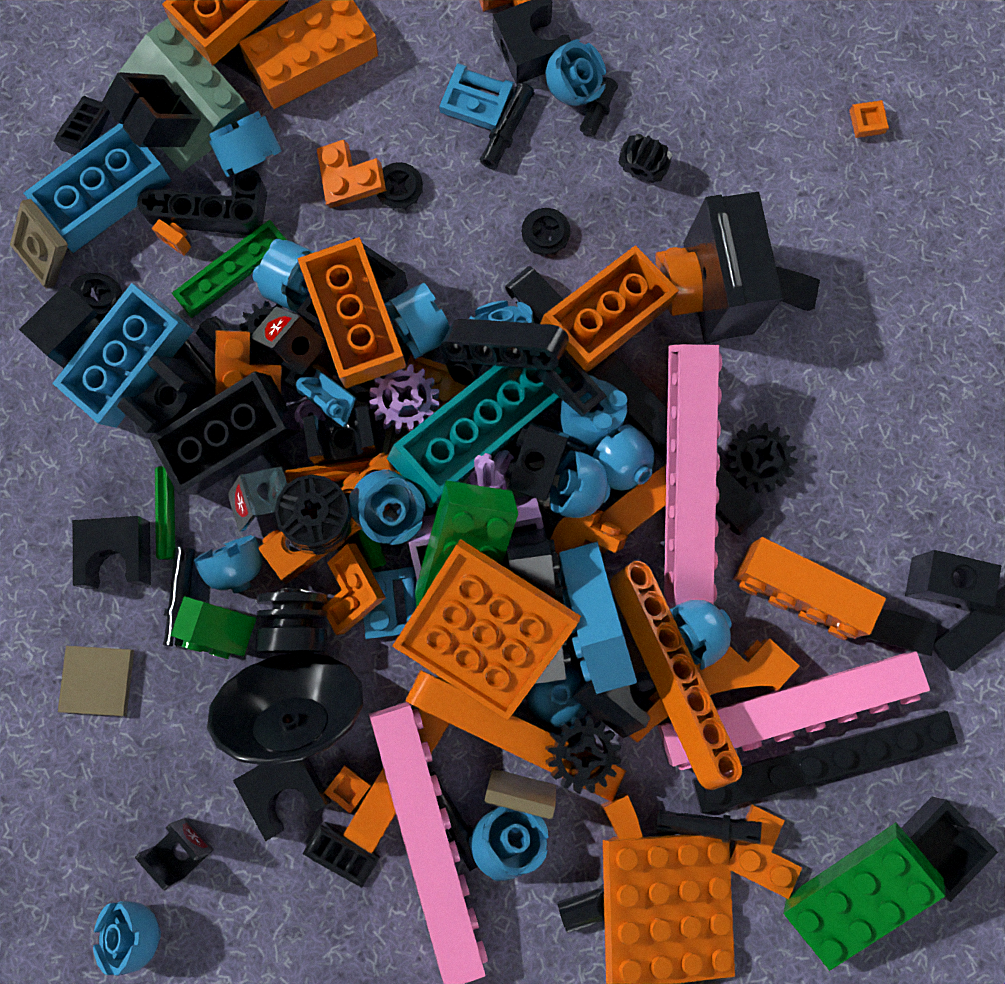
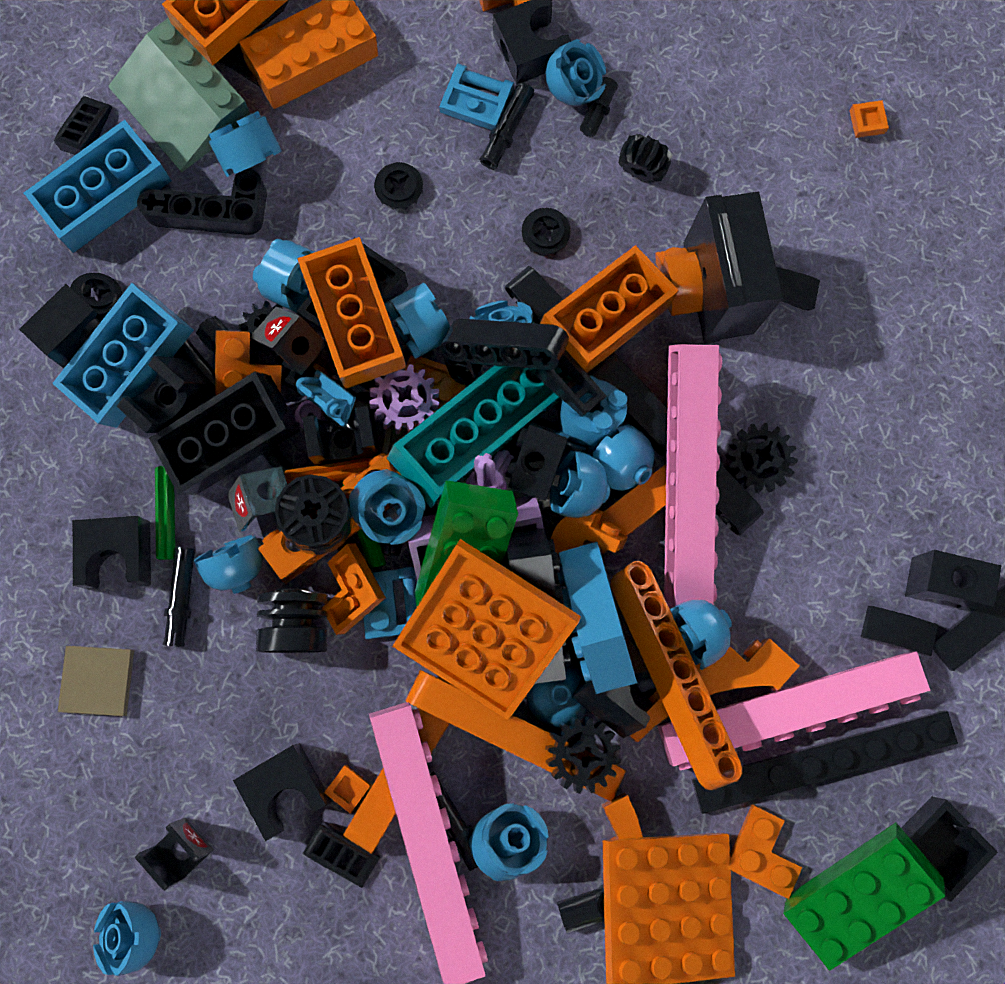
dark tan tile [10,199,68,289] -> none
black piece [102,72,201,147] -> none
orange plate [152,219,191,256] -> none
green brick [170,596,257,659] -> none
green tile [172,219,286,318] -> none
black dish [207,652,363,766] -> none
orange plate [317,139,386,208] -> none
dark tan tile [484,768,557,819] -> none
black pin [657,810,762,845] -> none
orange brick [733,537,886,640] -> none

